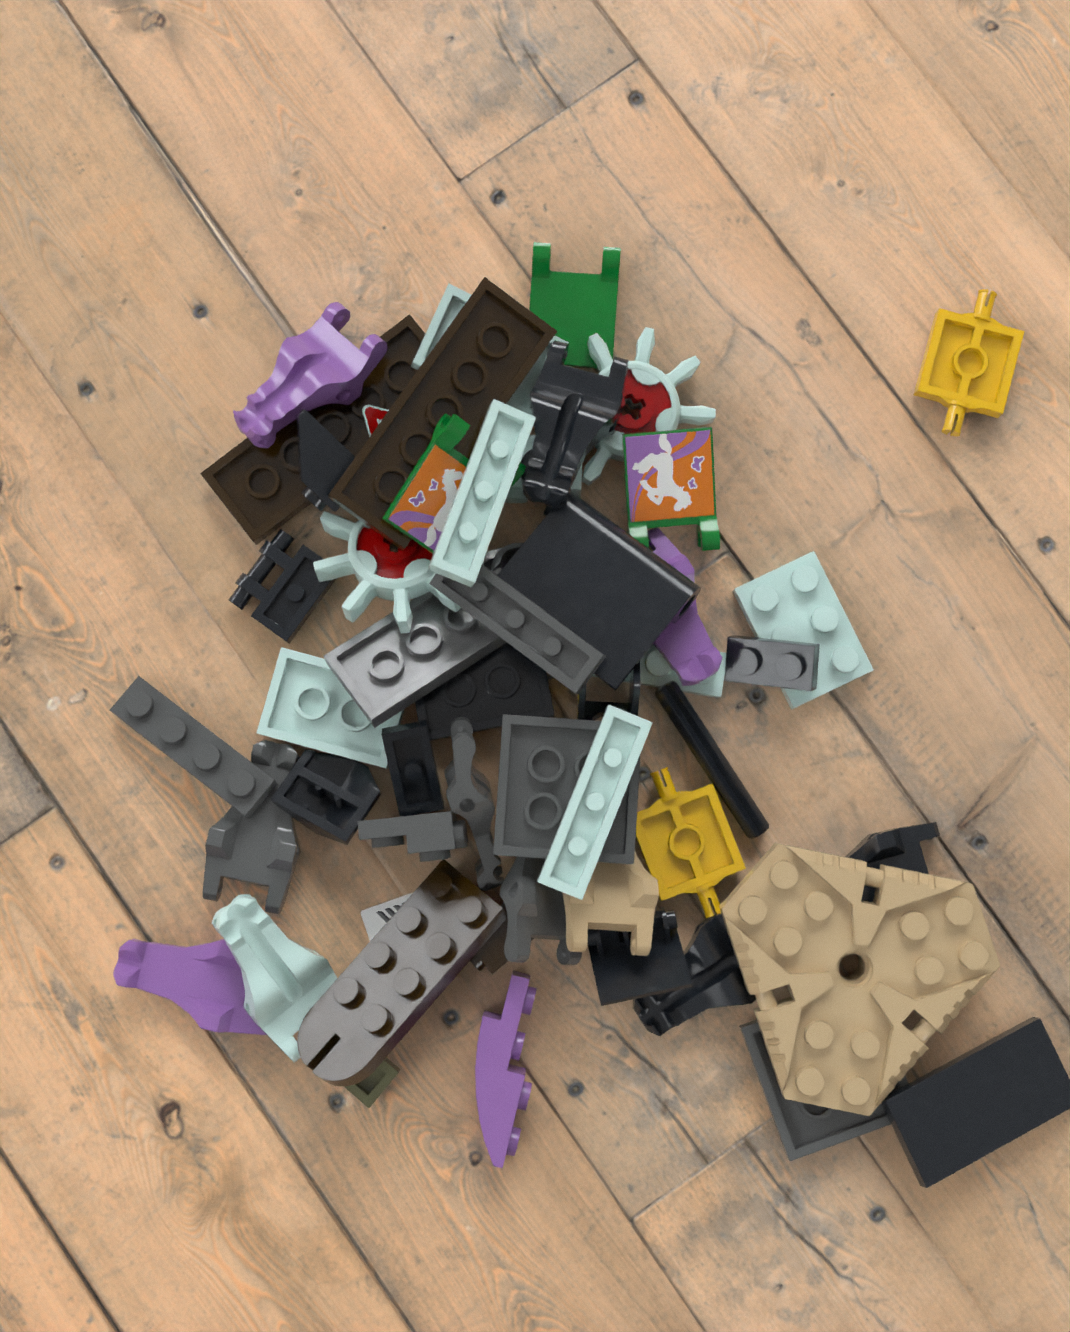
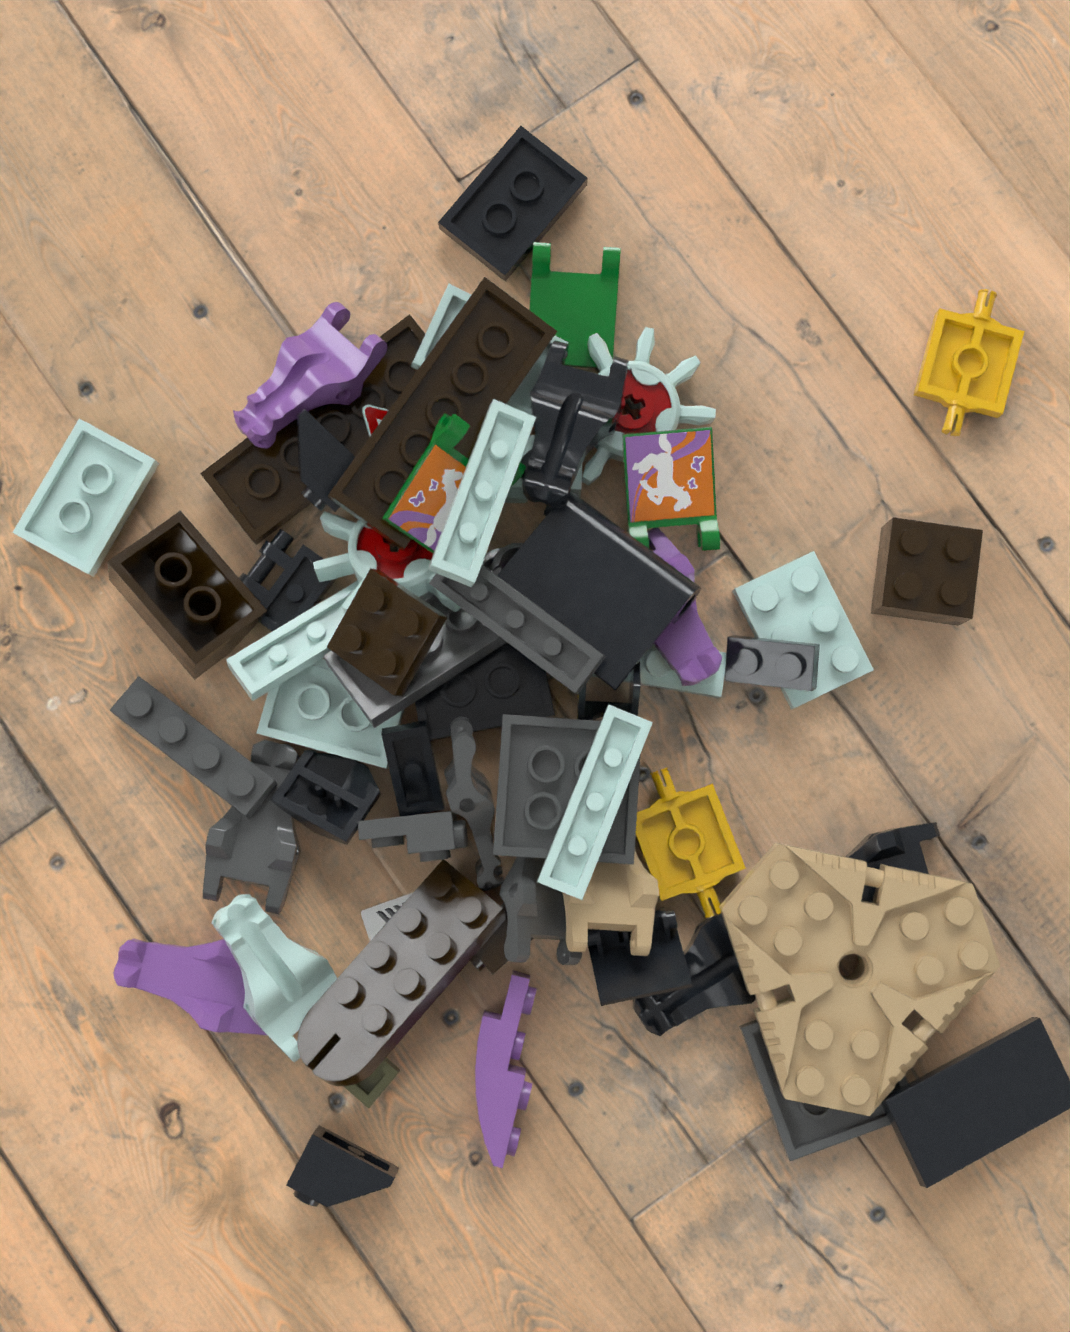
black axle [655,681,769,839] -> none
none -> light aqua plate [12,419,159,577]
none -> dark brown slope [107,510,267,680]
none -> light aqua plate [226,580,359,701]
none -> black slope [286,1125,399,1207]
none -> dark brown plate [327,568,448,696]
none -> black plate [438,126,588,282]
none -> dark brown brick [871,517,983,626]

